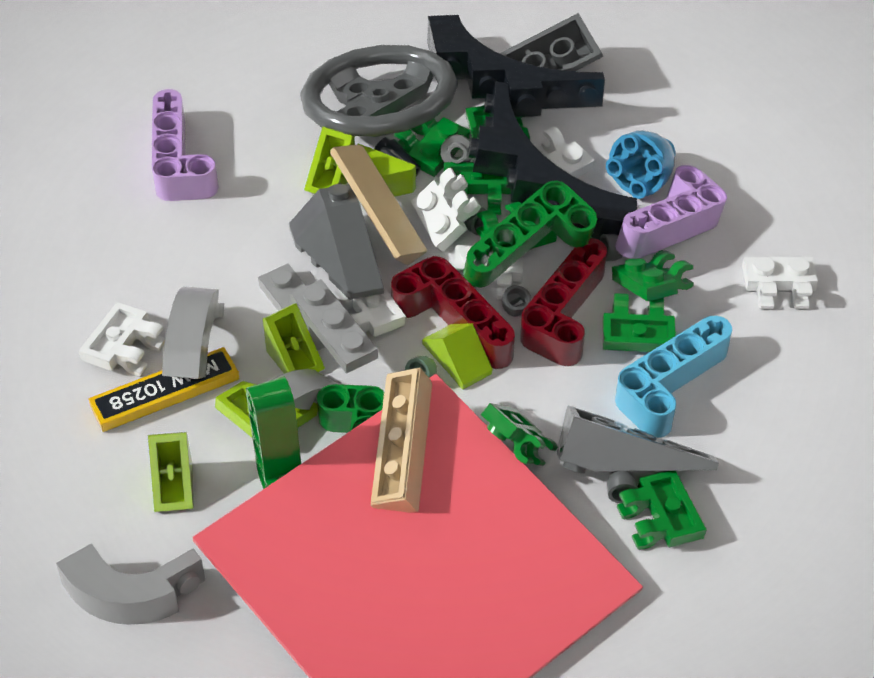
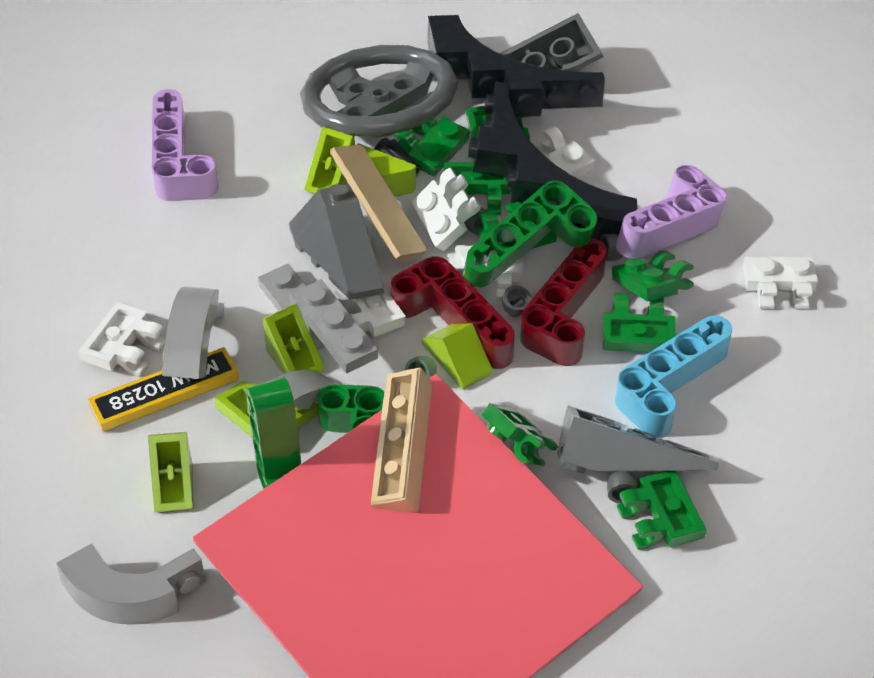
light grey plate [441,135,472,163] -> none
dark azure piece [606,130,676,199] -> none

